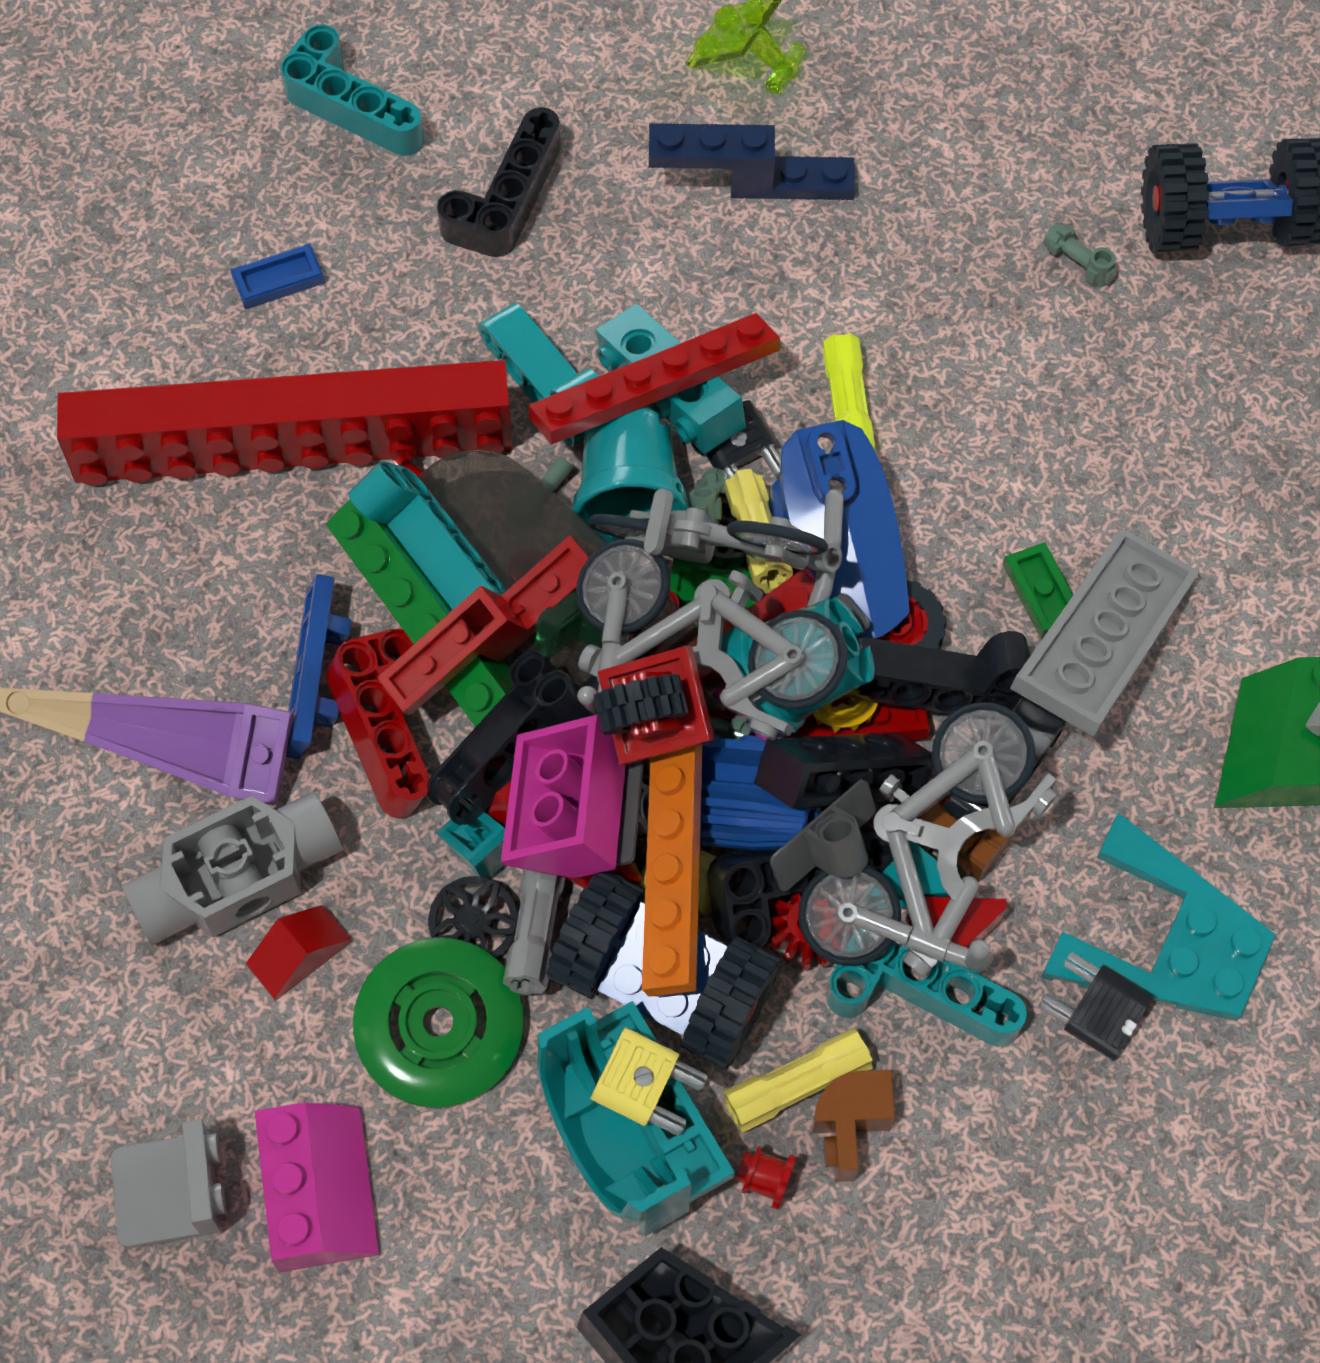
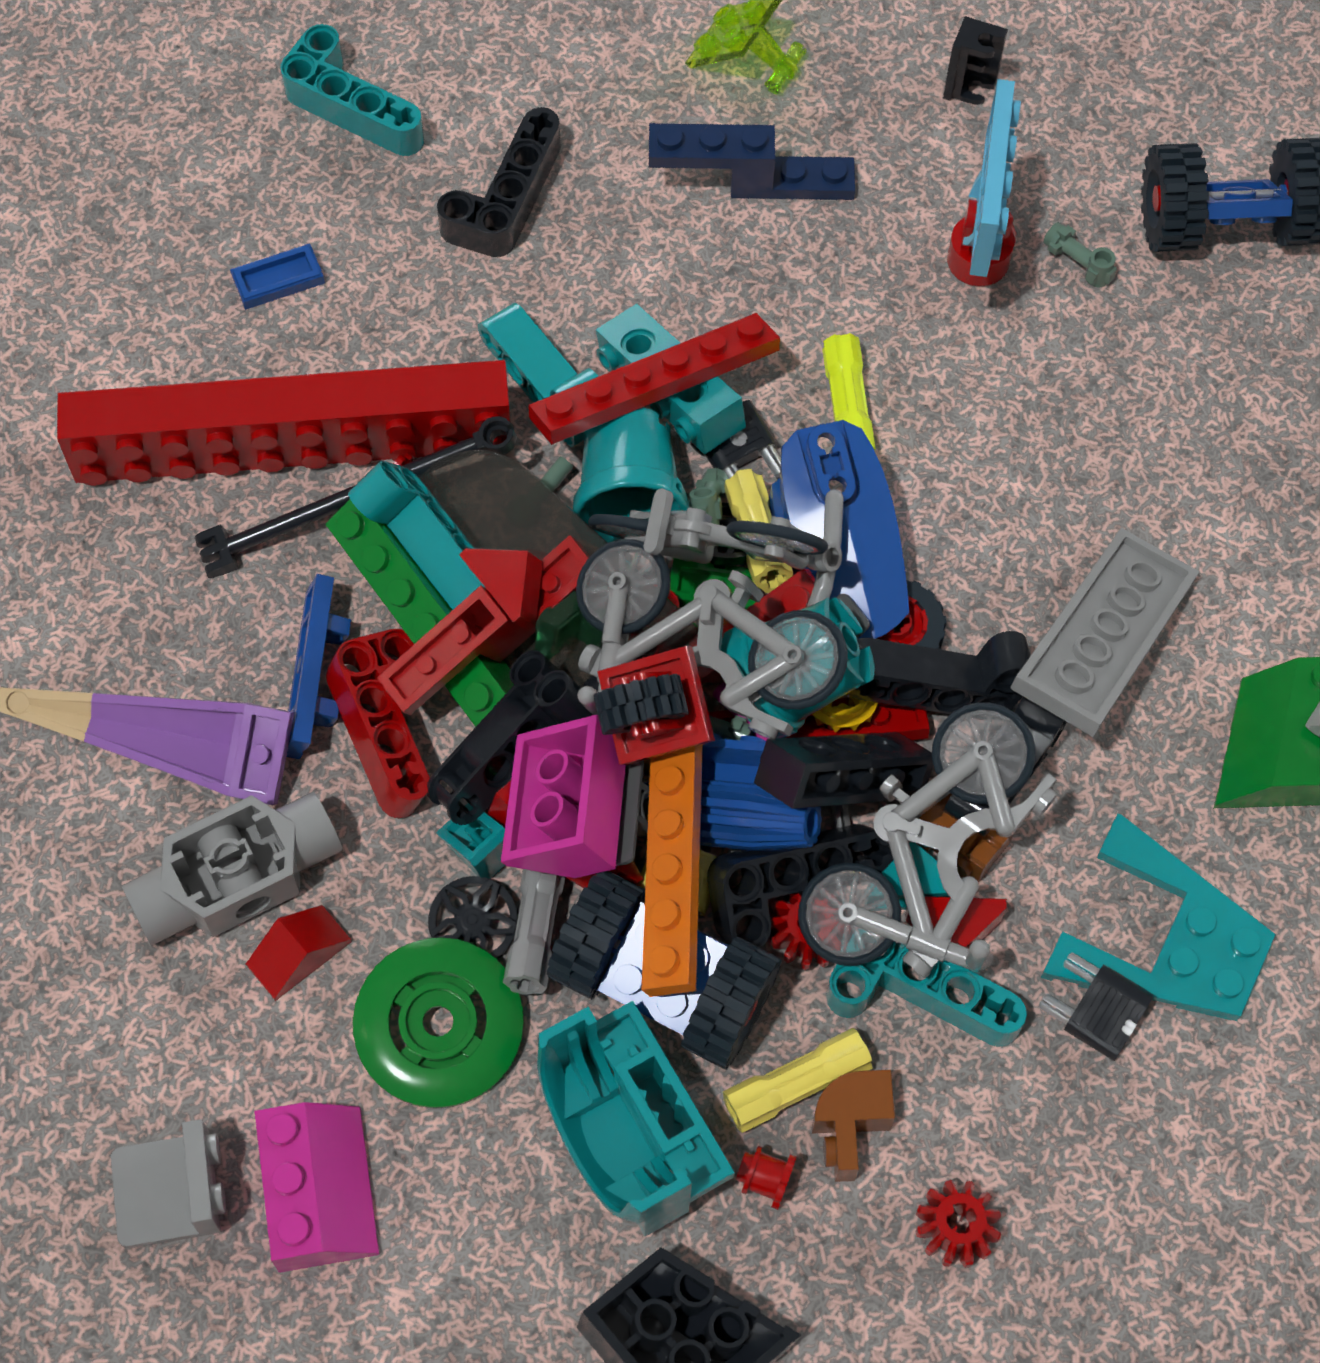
light yellow piece [590,1027,707,1136] -> none
dark grey piece [770,779,876,892] -> none
green plate [1002,542,1073,639] -> none
none -> black hinge [195,416,517,578]
none -> red slope [459,548,543,632]
none -> red gear [915,1180,1001,1268]
none -> black hinge [943,16,1008,105]
none -> medium azure plate [947,79,1021,286]

